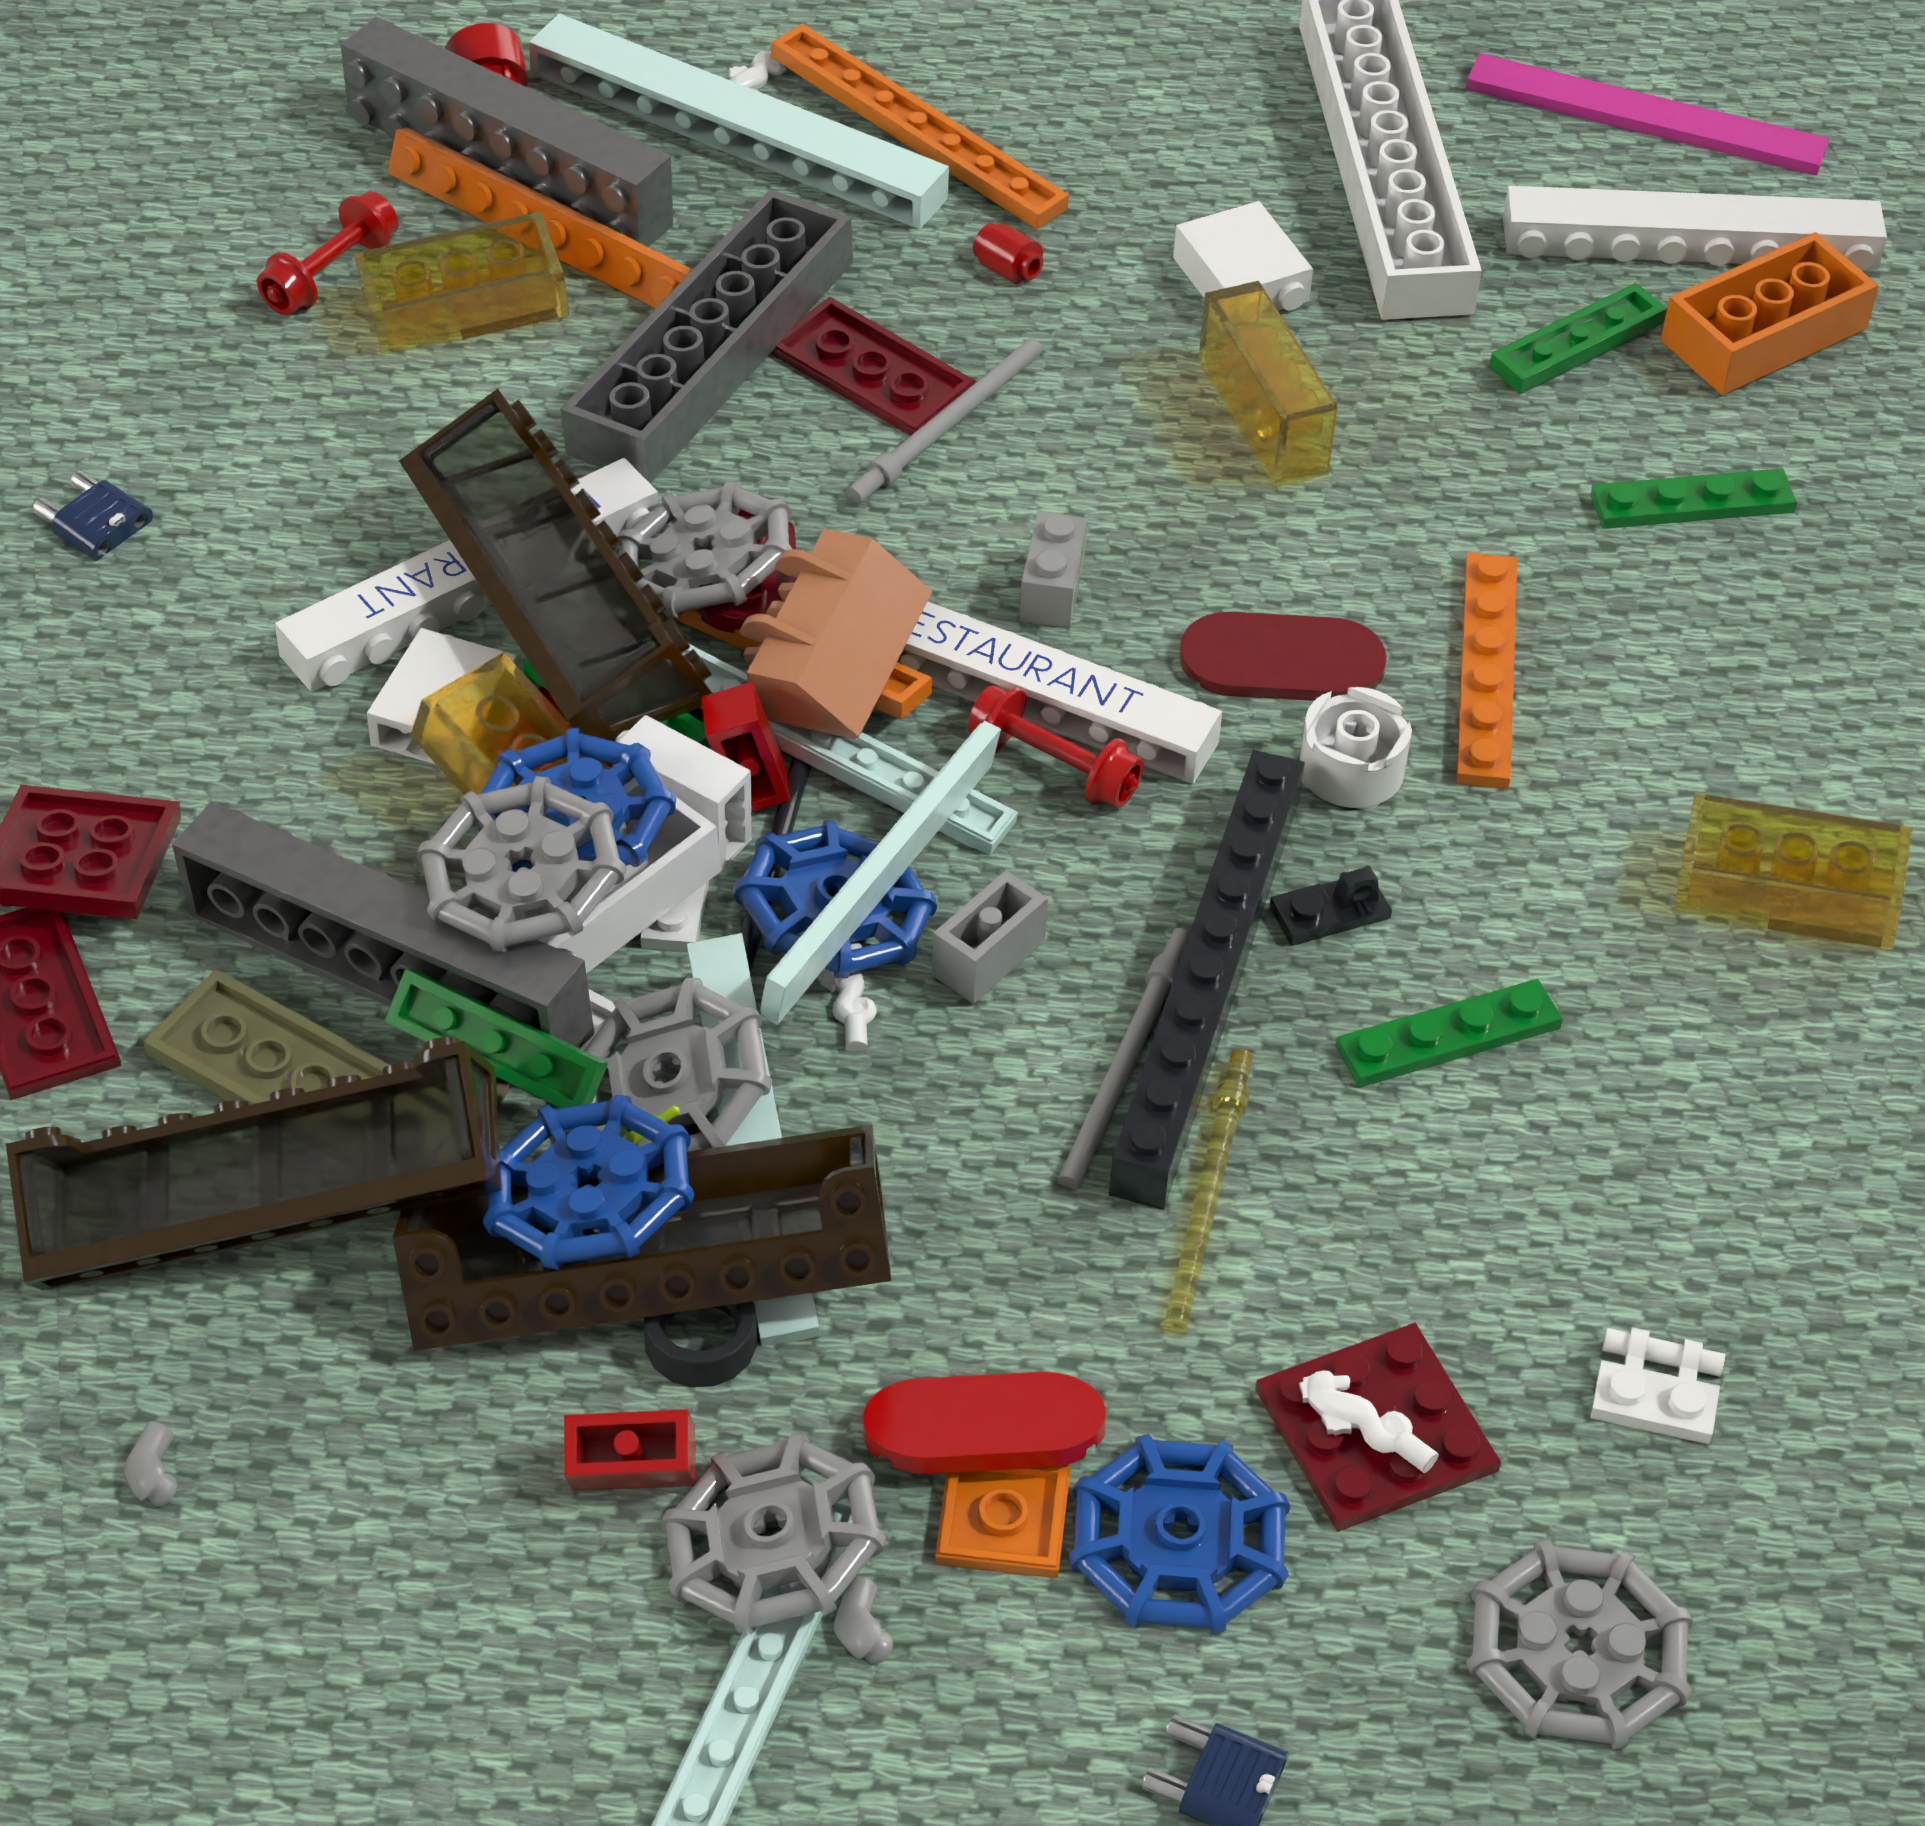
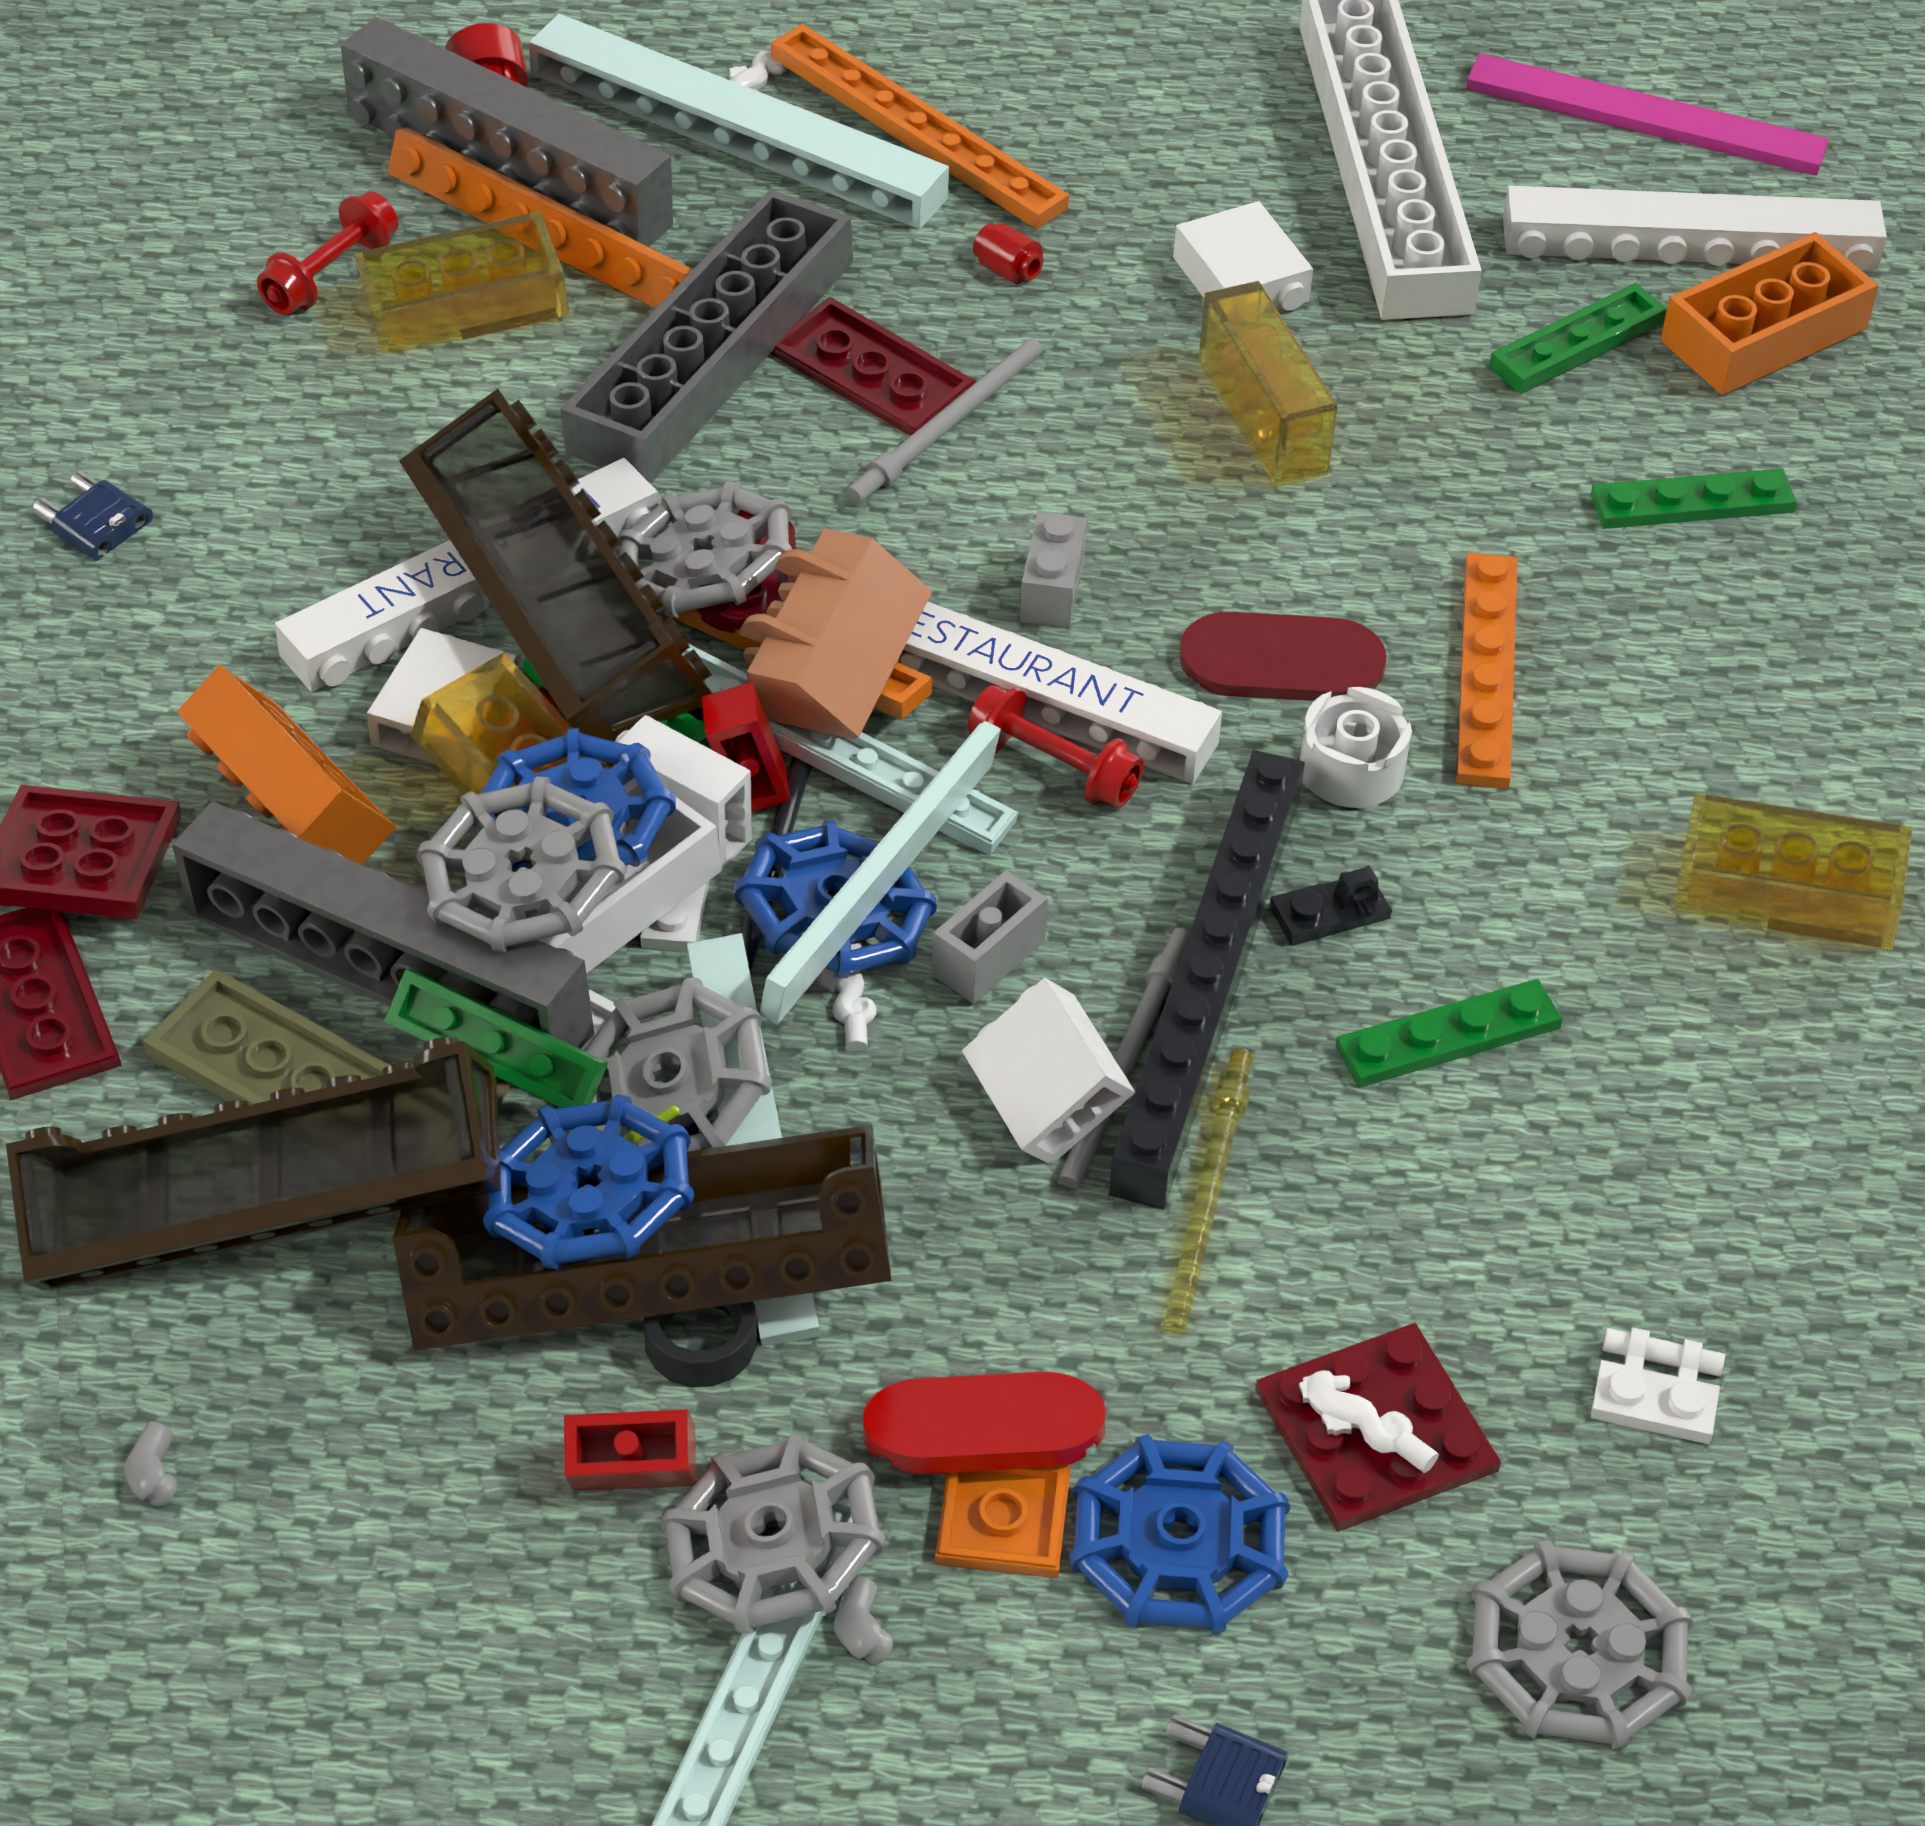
none -> orange brick [177,664,397,865]
none -> white brick [962,977,1136,1163]

